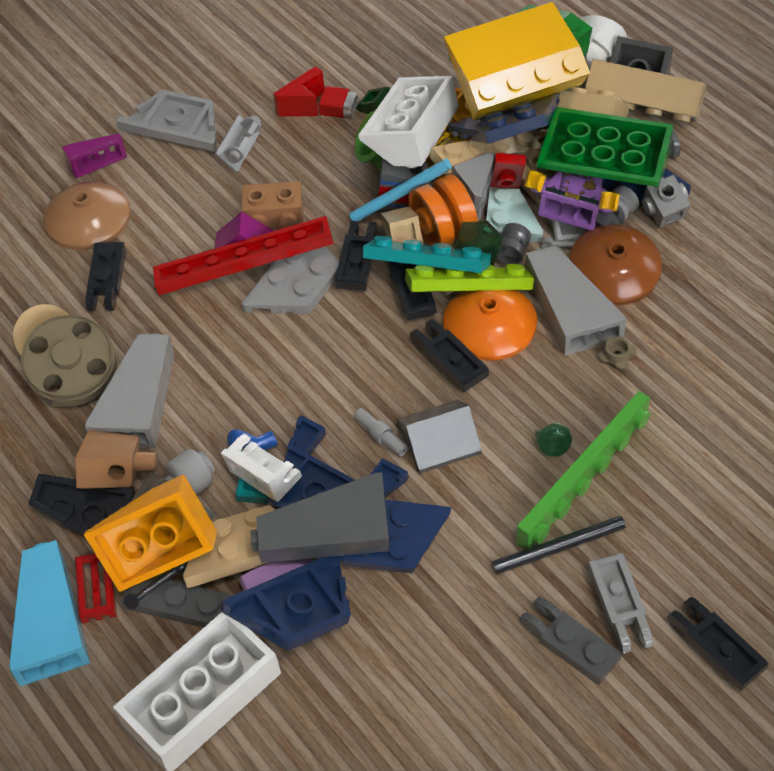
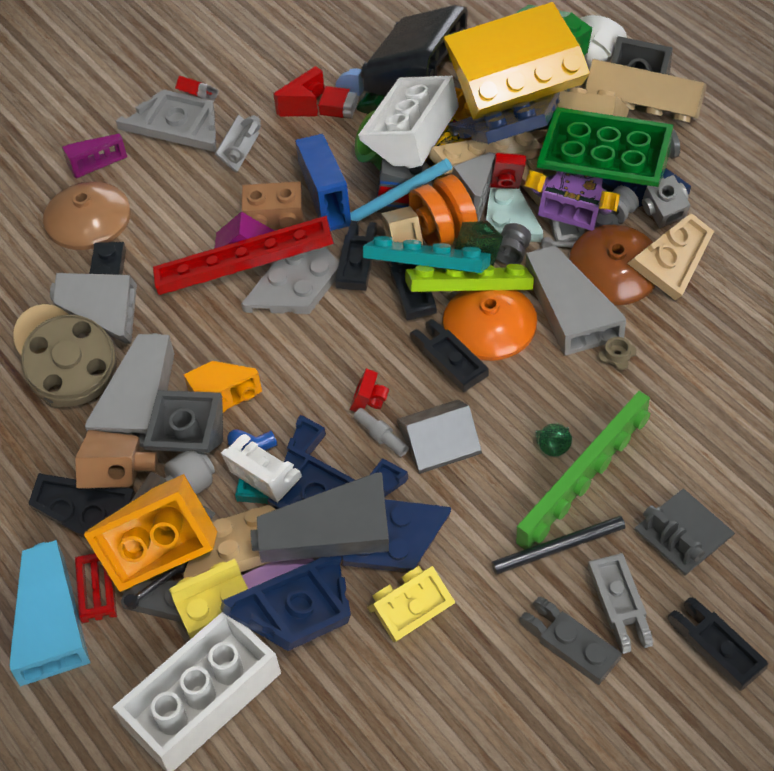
none -> light grey slope [50,273,137,344]
none -> dark grey slope [143,390,223,453]
none -> light yellow bracket [169,559,248,639]
none -> piece [175,75,219,102]
none -> light orange slope [184,361,262,413]
none -> blue slope [295,133,351,231]
none -> light blue tile [335,68,364,96]
none -> red tile [349,368,389,412]
none -> black windscreen [361,5,468,96]
none -> light yellow bracket [367,566,456,642]
none -> tan wing [627,213,714,300]
none -> dark grey hinge [634,488,735,576]

